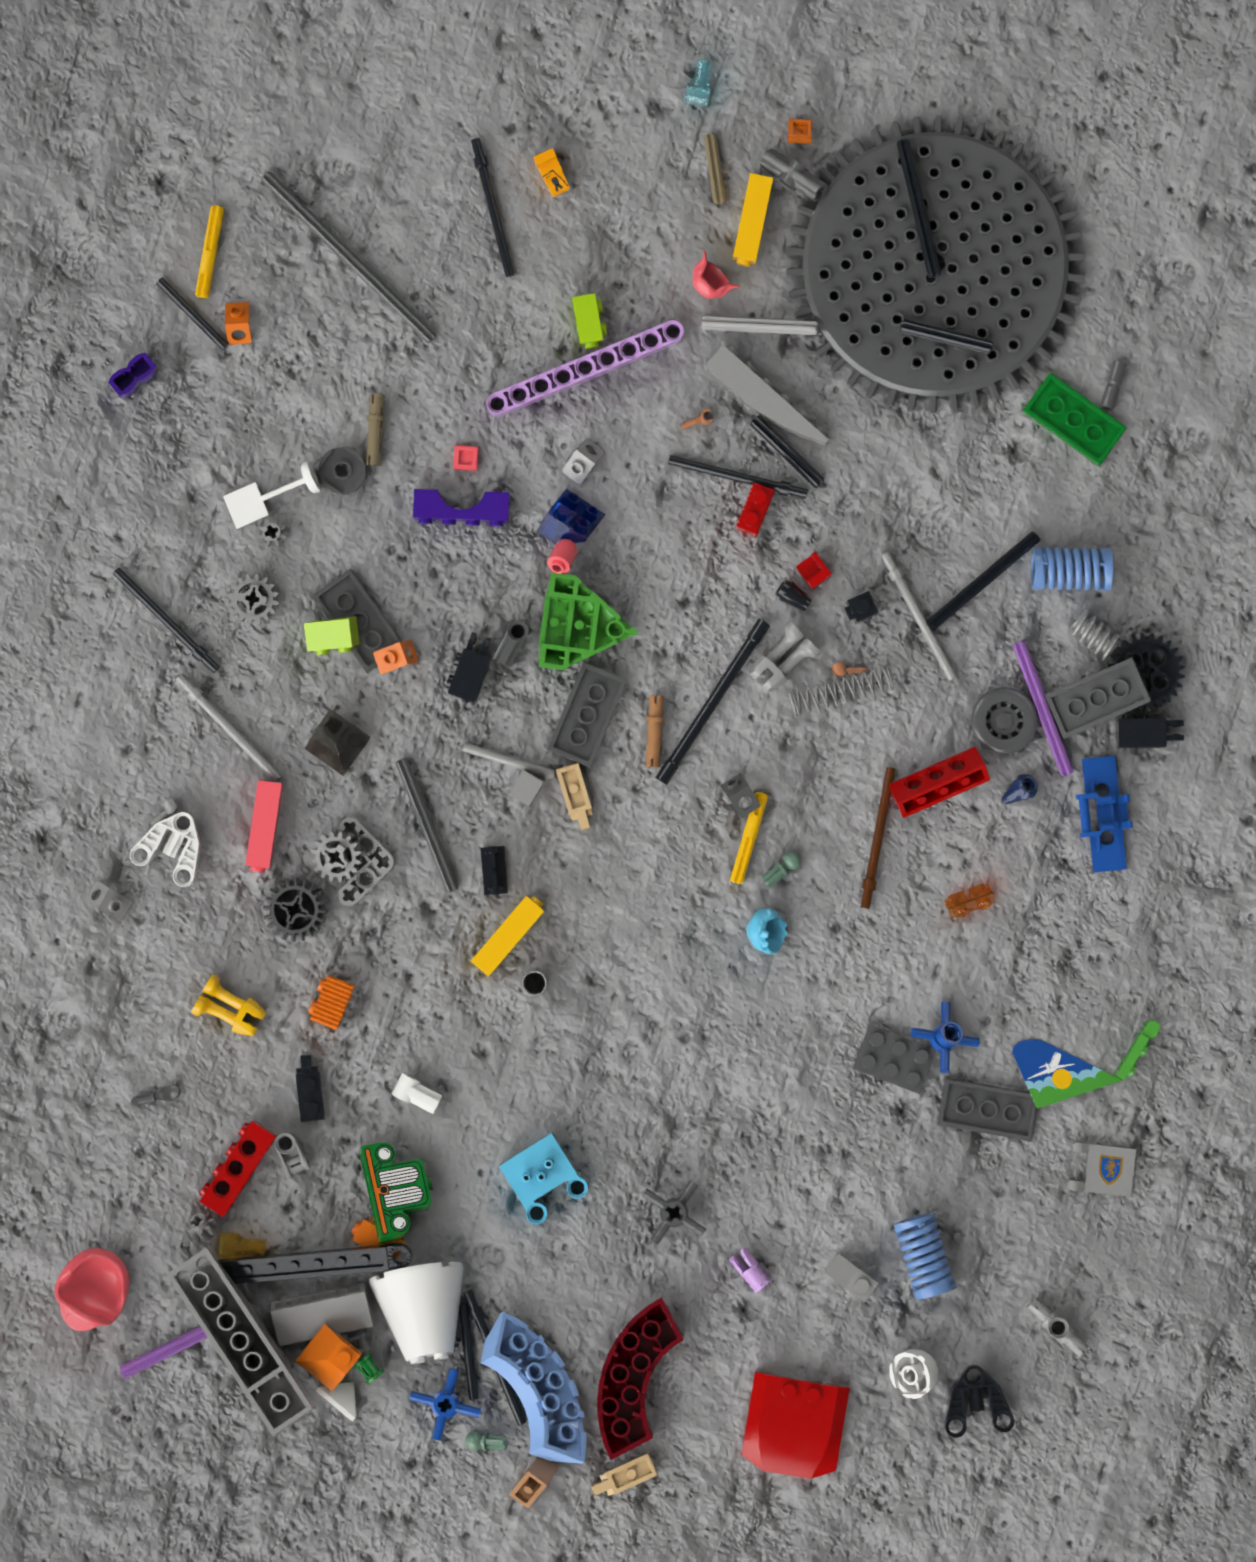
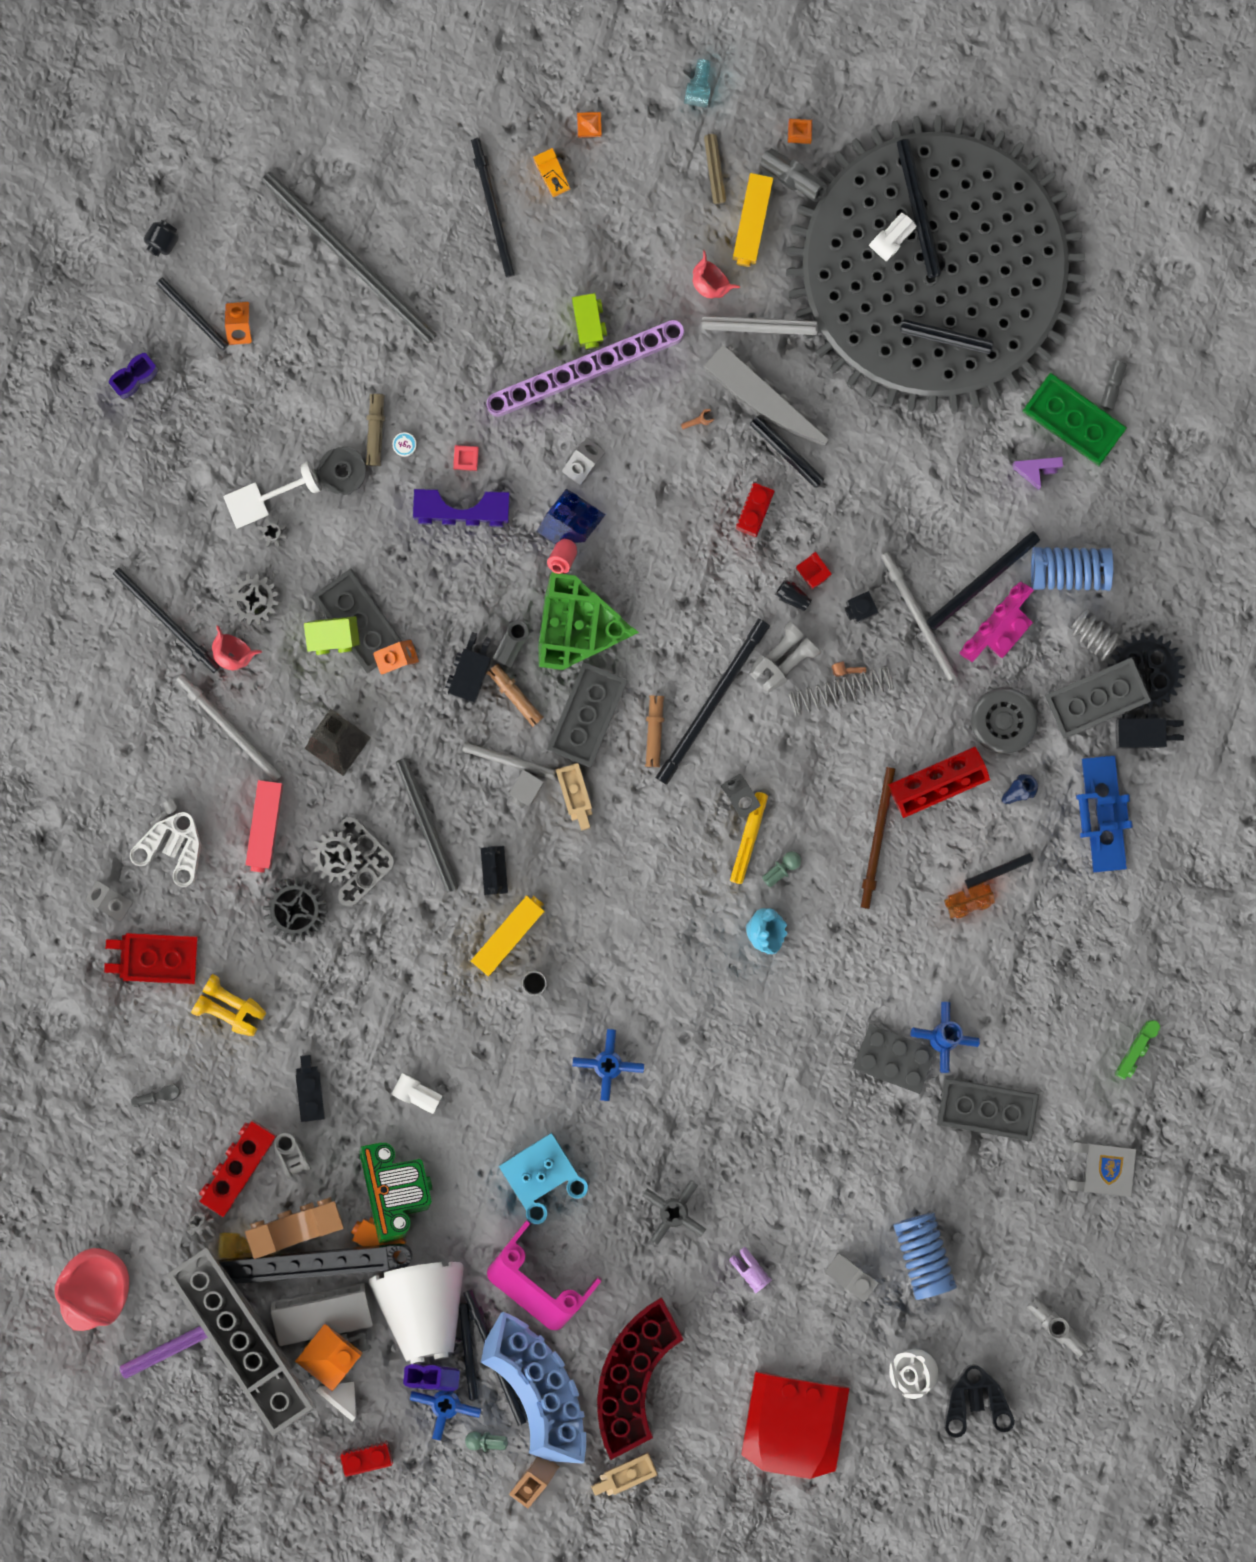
yellow axle [195,205,224,298] -> none
orange brick [308,975,356,1030] -> none
green bush [353,1353,384,1385] -> none
black bar [668,455,808,499] -> none
sticker [1012,1039,1122,1109] -> none
medium lavender axle [1013,641,1073,776] -> none
none -> red tile [104,933,198,984]
none -> black head [143,220,179,257]
none -> coral hair [212,625,262,671]
none -> medium nougat brick [245,1197,344,1259]
none -> red brick [340,1440,393,1477]
none -> tile [393,432,417,457]
none -> dark purple brick [403,1364,460,1391]
none -> medium nougat pin [487,663,544,727]
none -> dark pink windscreen [487,1219,602,1330]
none -> blue bar [572,1029,644,1101]
none -> orange tile [577,112,602,138]
none -> white piece [869,213,917,262]
none -> dark pink bracket [959,582,1034,662]
none -> black bar [964,853,1033,889]
none -> medium lavender slope [1013,457,1063,490]

